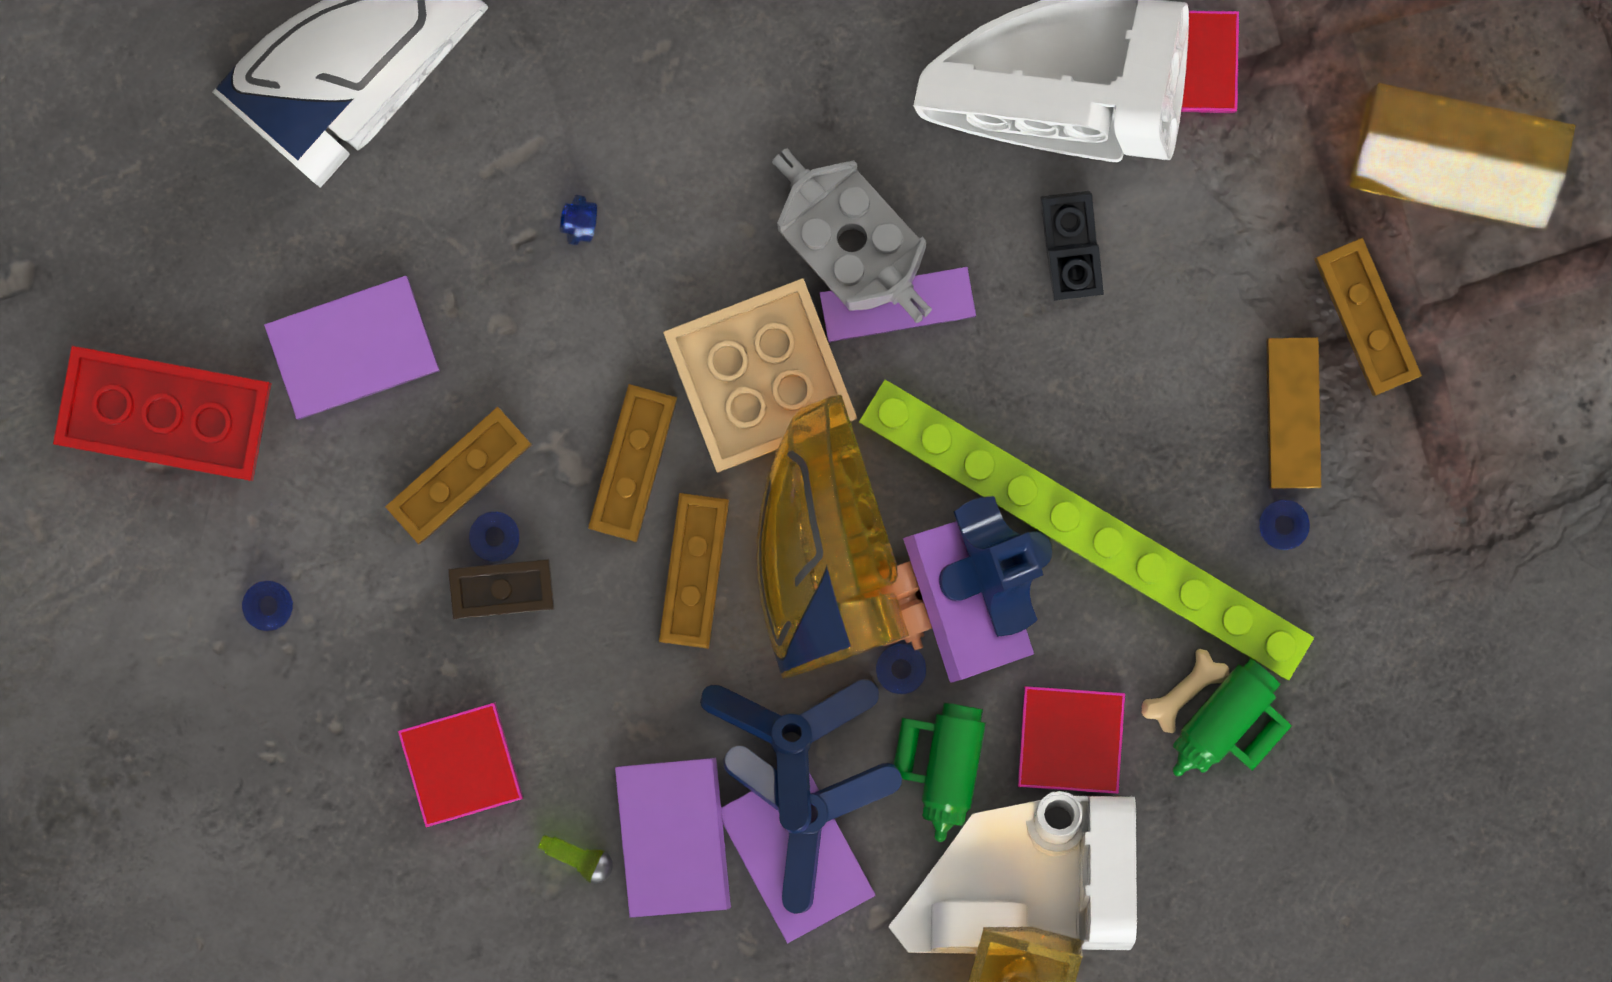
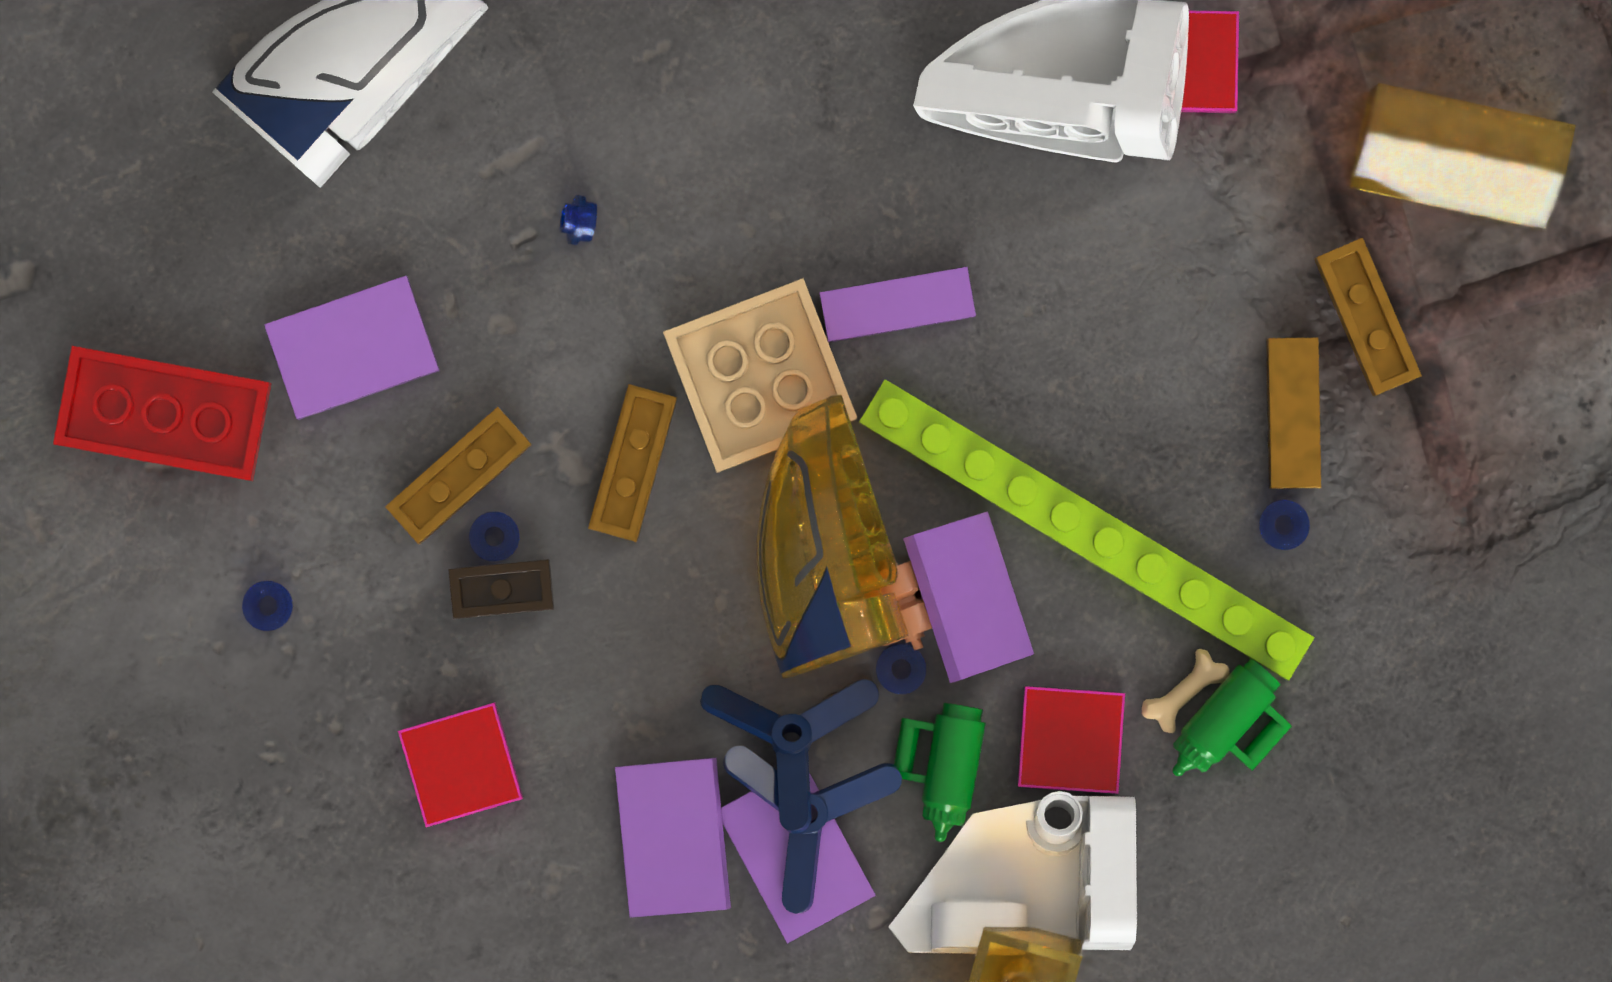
clear neon green piece [538,834,613,884] -> none
pearl gold tile [659,493,729,649] -> none
light grey plate [772,148,932,323] -> none
dark blue piece [939,496,1052,637] -> none
black slope [1040,191,1104,301] -> none

